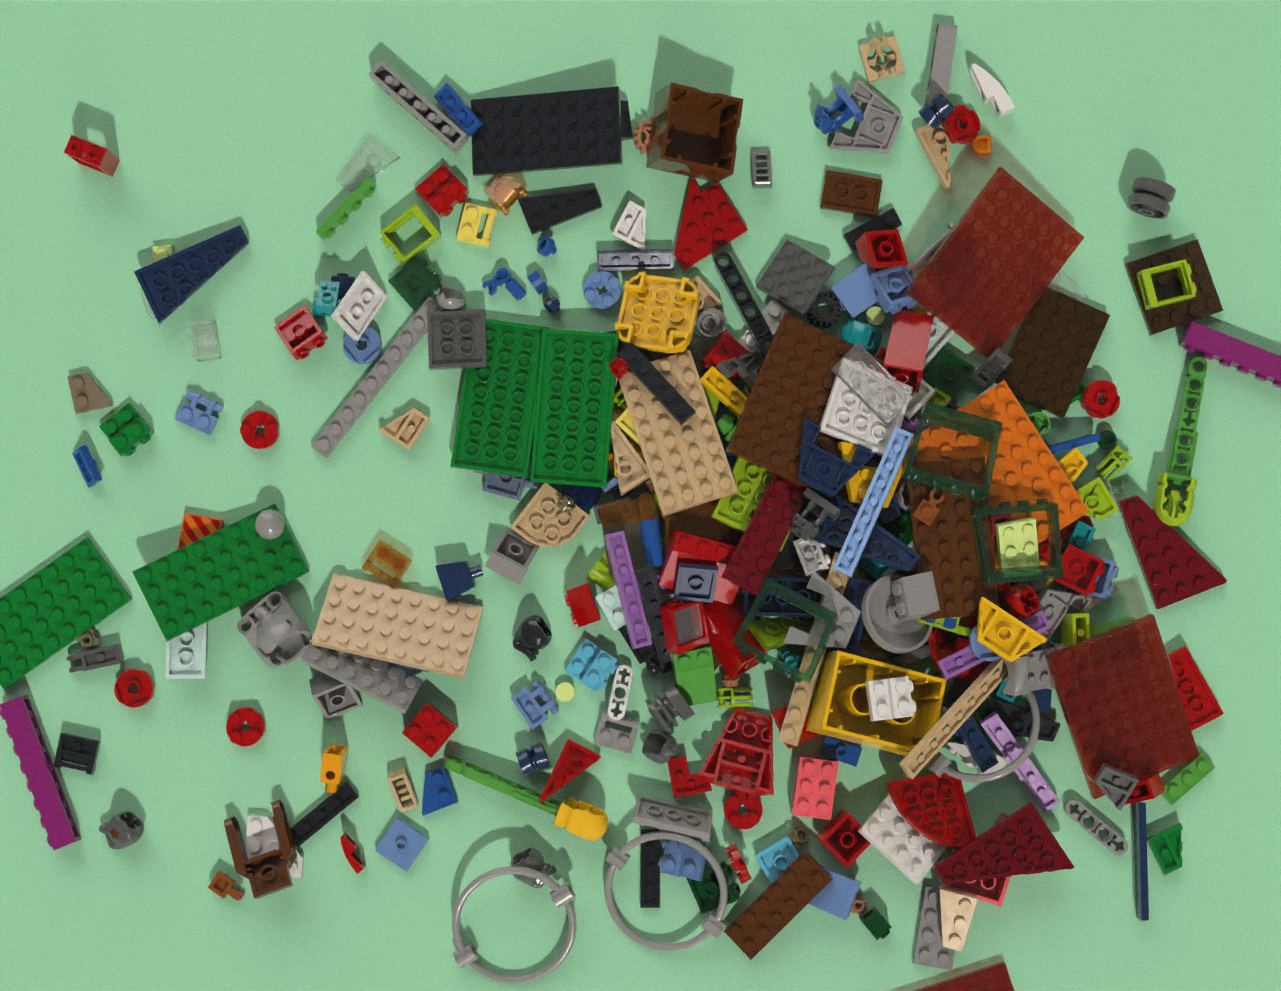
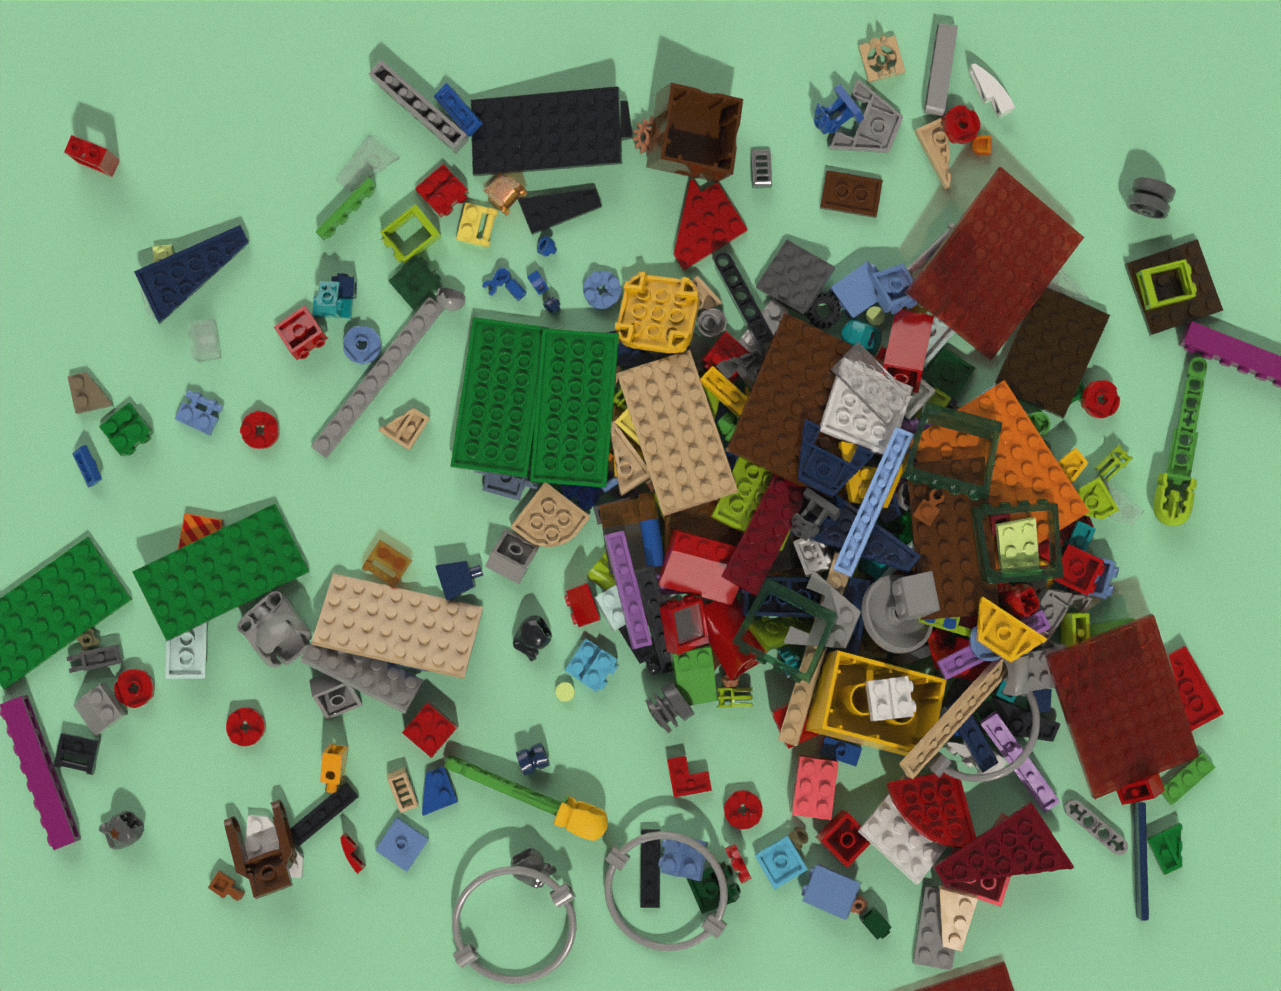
light grey hair [255,509,285,540] -> none
white tile [331,271,388,341] -> none
dark grey plate [427,309,487,370] -> none
medium blue plate [511,679,559,730] -> none
red wing [538,739,601,802] -> none
olive plate [557,495,576,513] -> none
light grey plate [594,710,640,754] -> none
tile [597,249,674,271] -> none
white beam [607,665,633,721] -> none
red plate [609,357,628,379] -> none
white wing [611,200,646,250] -> none
black plate [617,342,696,426] -> none
light grey plate [632,795,713,840] -> none
dark grey hair [642,729,679,764] -> none
plate [674,563,718,603] -> none
red wedge [698,707,774,796] -> none
reddish brown plate [724,850,833,960] -> none
black plate [843,208,902,252] -> none
red slope [855,230,909,268] -> none
dark blue wheel [918,92,955,129] -> none
dark grey slope [971,347,1013,389] -> none
blue tile [1048,433,1101,454] -> none
dark grey wing [1094,763,1139,811] -> none
dark green plate [1097,431,1117,450] -> none
dark red wing [1117,495,1227,609] -> none
none -> light grey slope [74,683,128,737]

